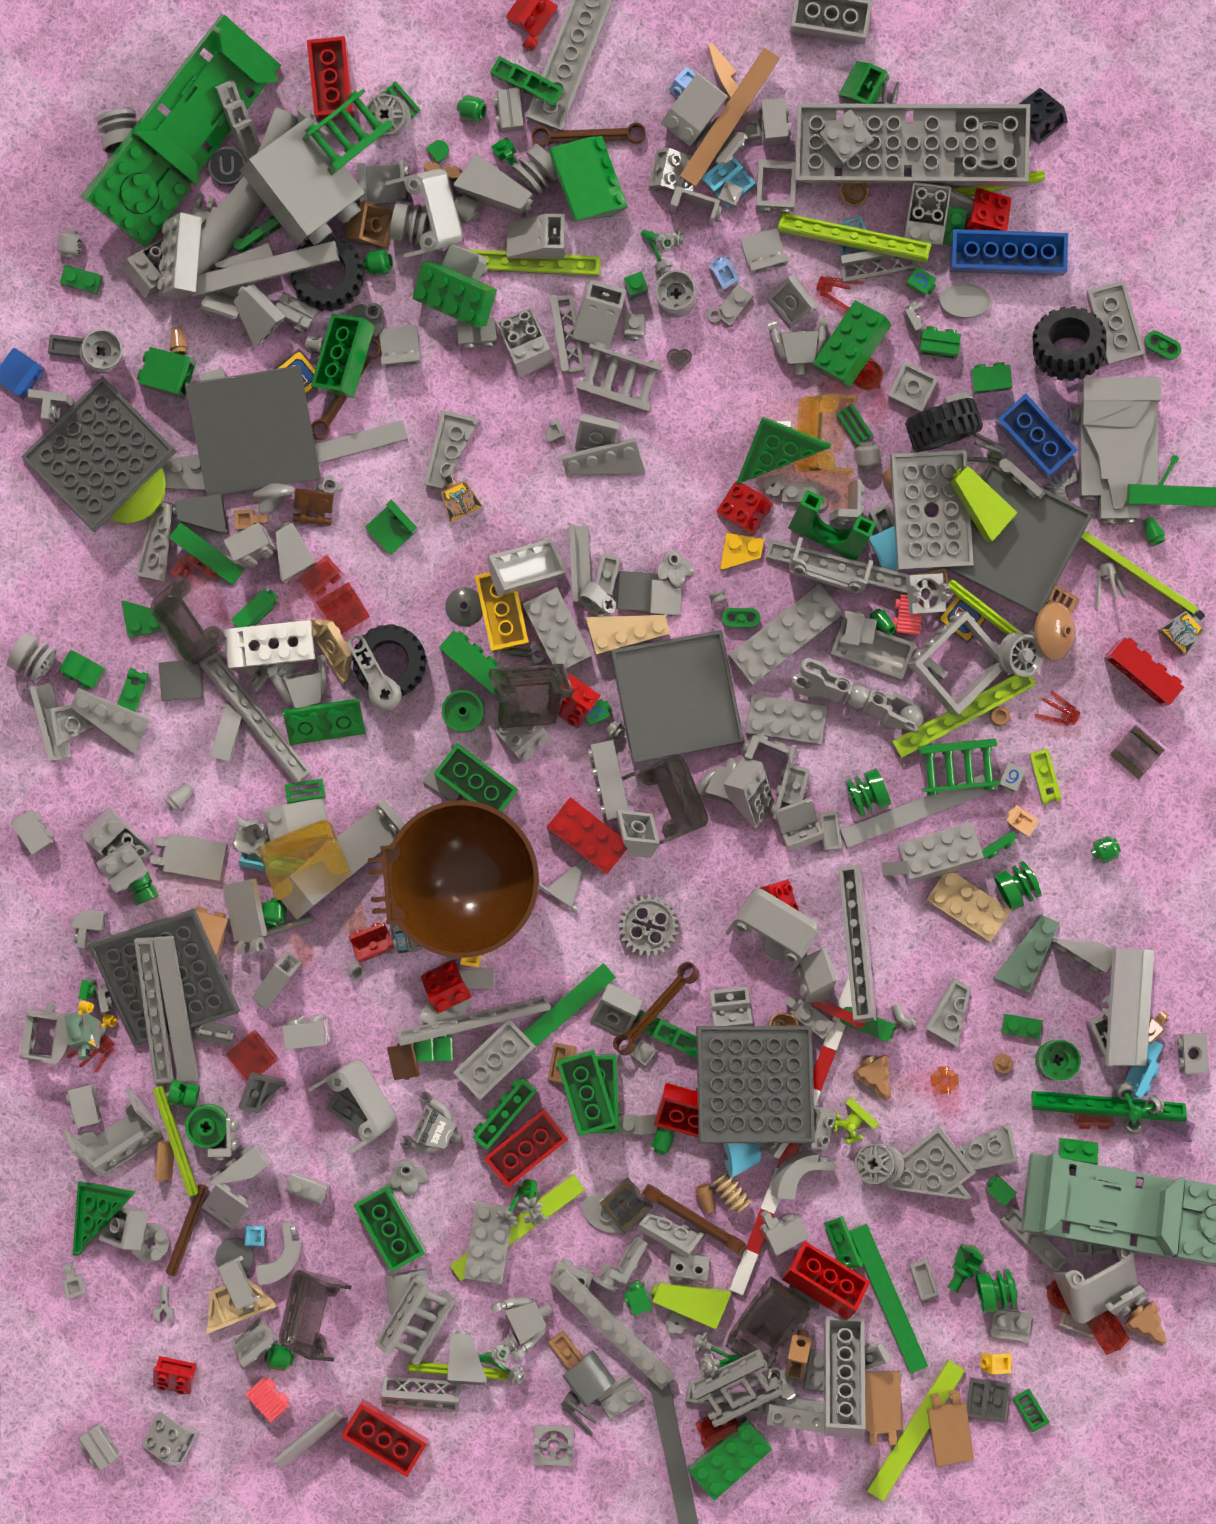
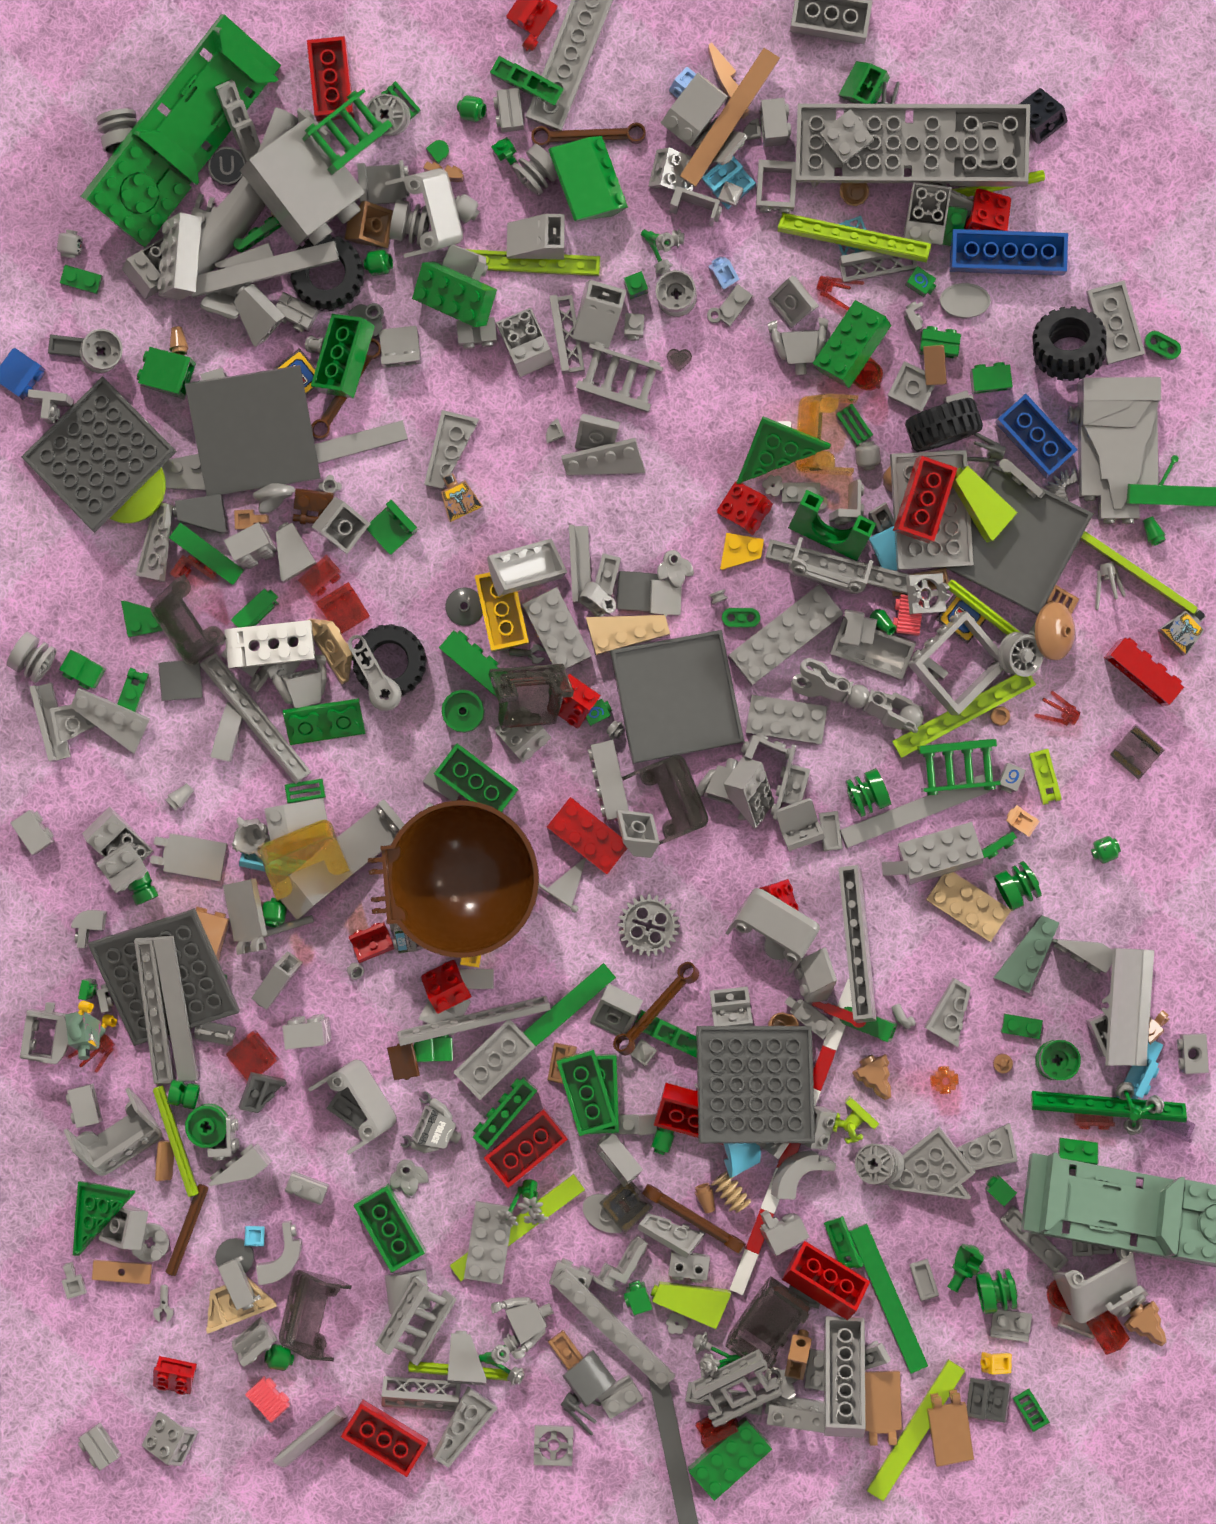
light grey slope [201,1183,249,1232] -> none
light grey slope [453,154,534,217] -> none
light grey bracket [741,228,789,275] -> none
none -> medium nougat tile [92,1259,152,1284]
none -> light grey brick [312,497,370,554]
none -> light grey wing [433,1386,497,1468]
none -> light grey window [595,1133,643,1187]
none -> red brick [893,456,958,543]
none -> medium nougat slope [923,345,947,385]

